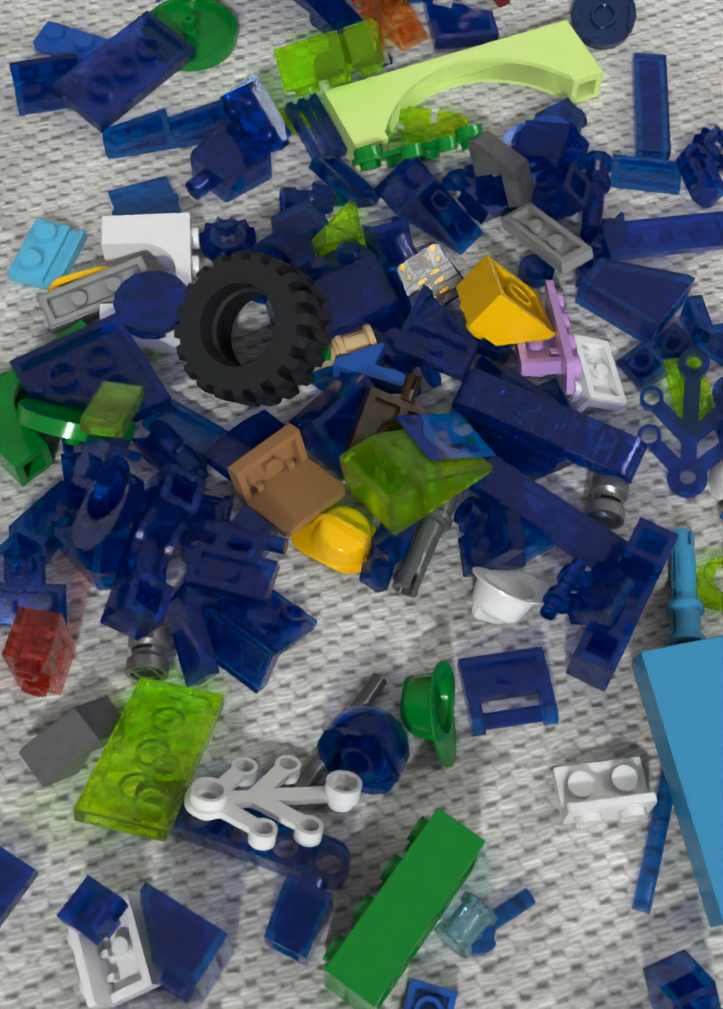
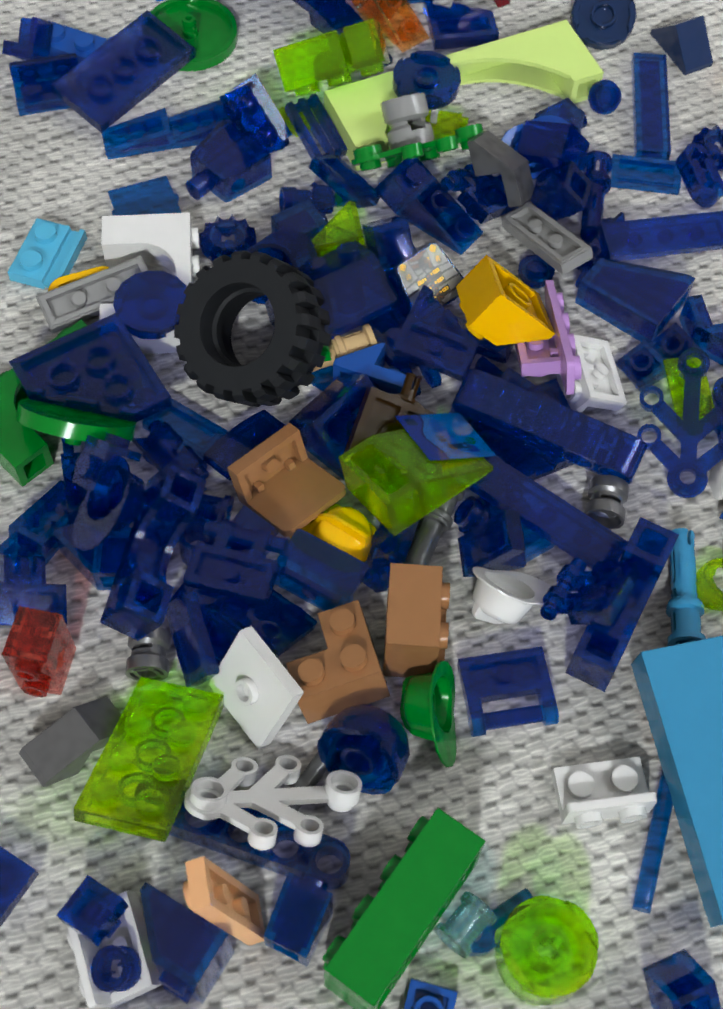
clear neon green tile [80,381,143,438] -> none
none -> clear blue panel [2,17,54,64]
none -> clear blue bush [91,945,142,992]
none -> light nougat plate [183,856,266,946]
none -> white plate [208,626,304,750]
none -> clear blue panel [272,529,369,611]
none -> medium nougat brick [286,600,390,724]
none -> light grey wheel [381,93,435,150]
none -> medium nougat brick [383,563,450,678]
none -> clear blue tile [392,51,461,110]
none -> clear neon green brick [495,895,599,1006]
none -> clear blue plate [588,80,621,115]
none -> dark blue slope [650,15,713,76]

